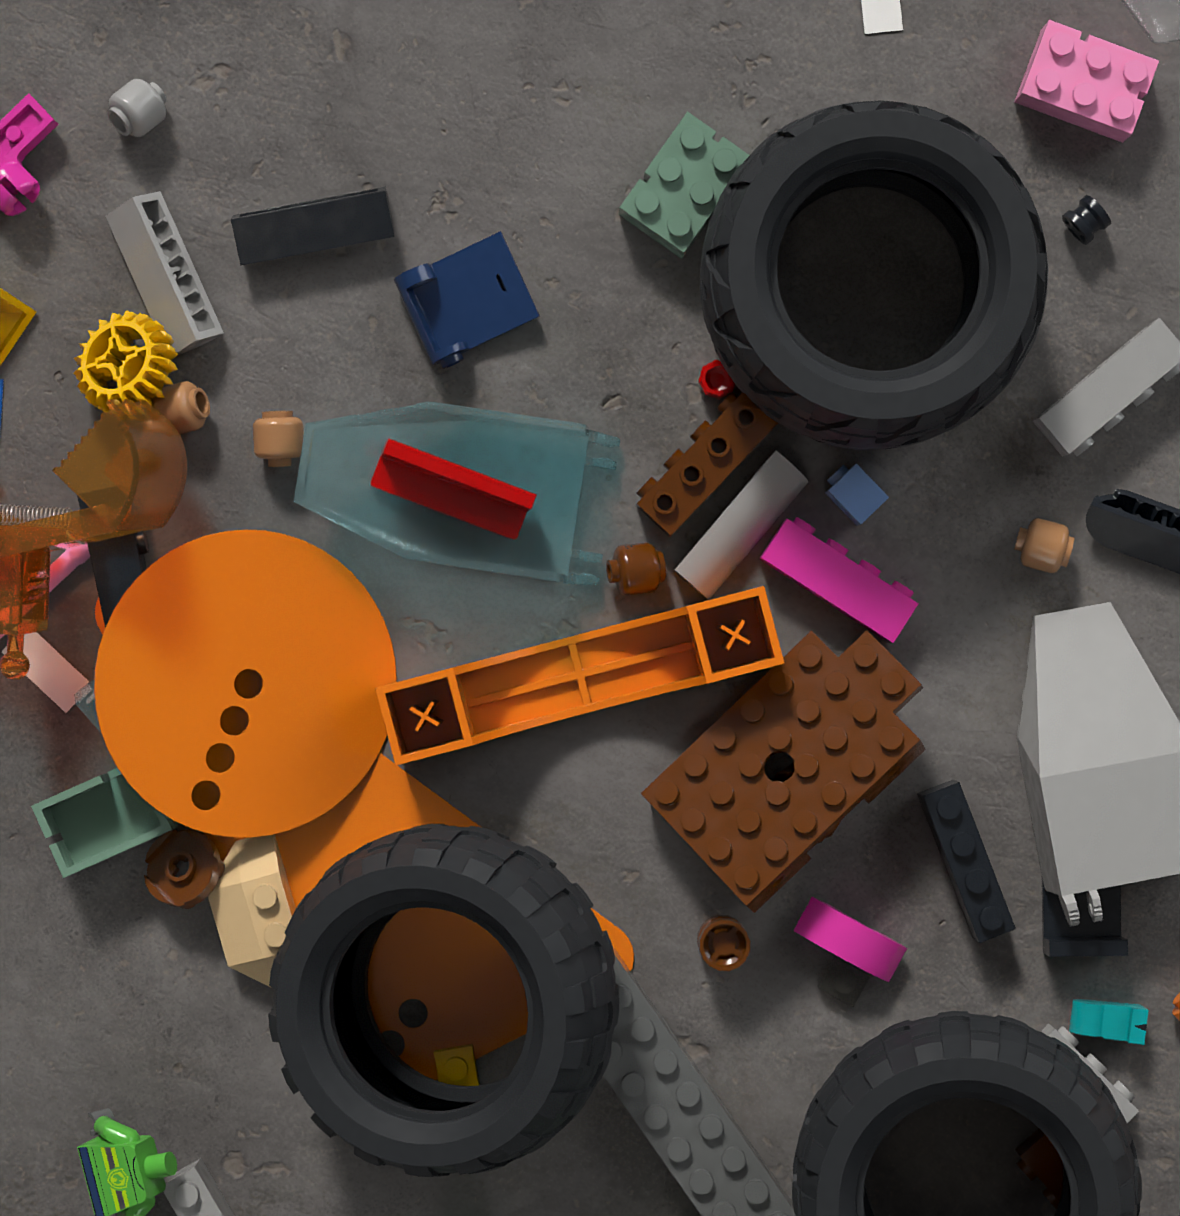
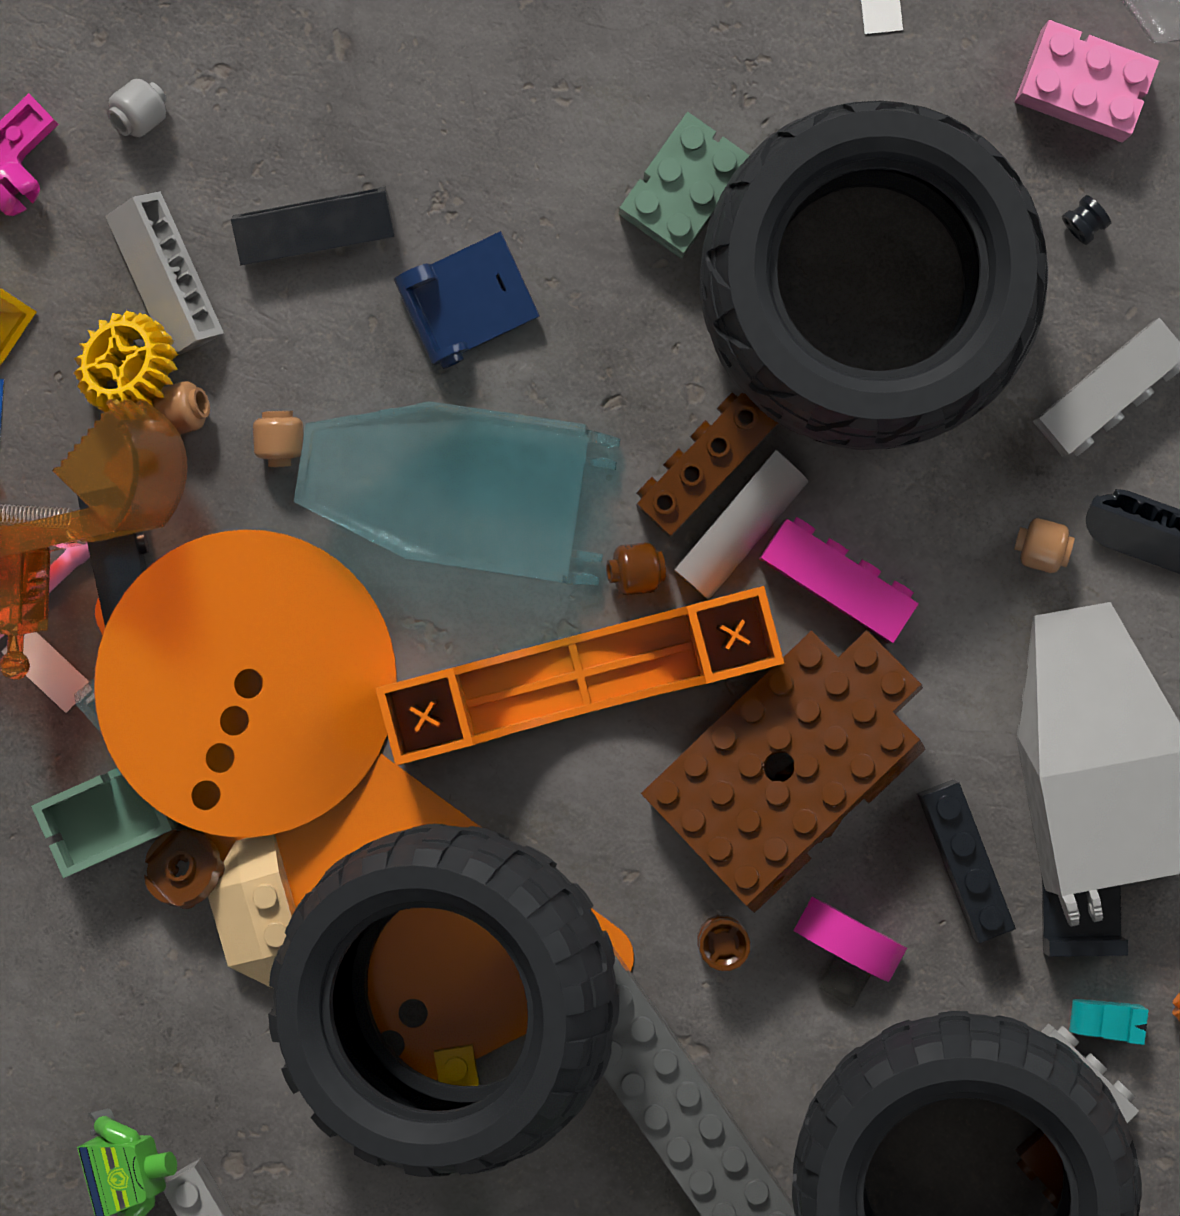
red panel [370,438,537,540] -> none
red tile [698,360,735,399] -> none
medium blue brick [825,463,889,526] -> none

